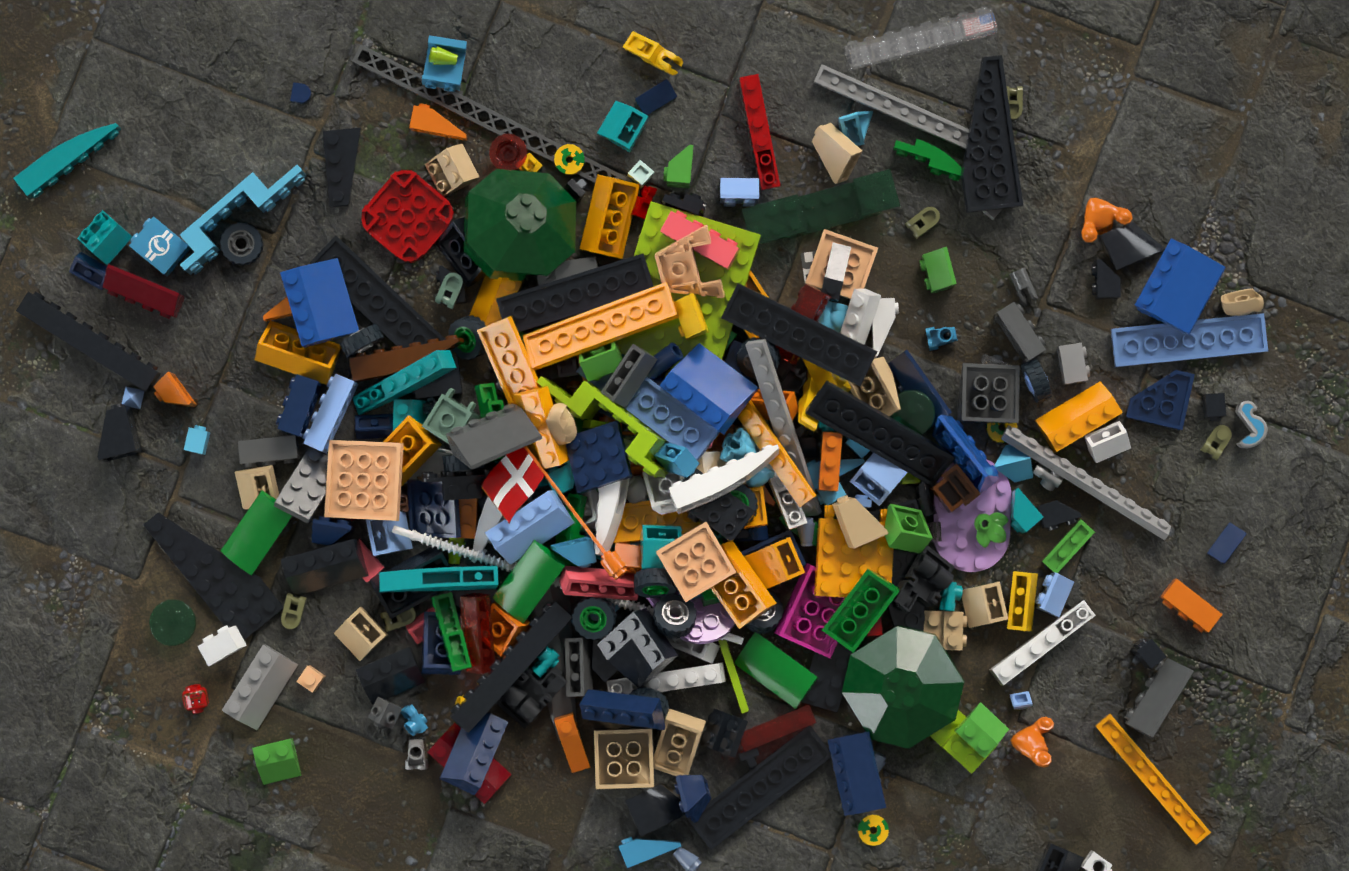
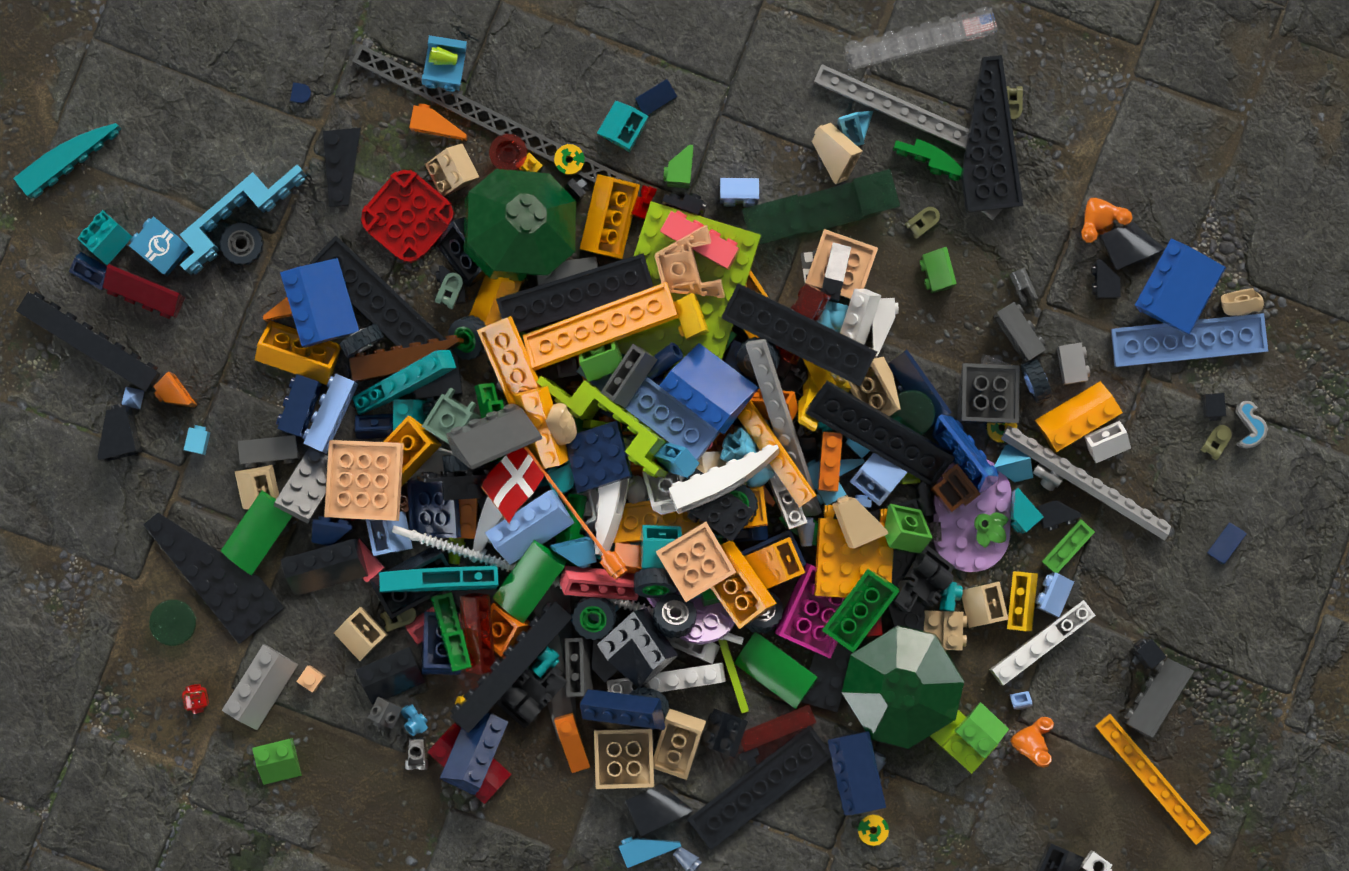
white brick [198,625,247,666] -> none
olive plate [281,593,307,629] -> none
yellow plate [623,31,683,75] -> none
light aqua plate [627,160,654,188] -> none
dark blue slope [674,775,711,823] -> none
red slope [739,74,780,190] -> none
dark azure plate [926,327,958,351] -> none
dark blue plate [1125,370,1195,430] -> none
orange brick [1160,579,1223,633] -> none

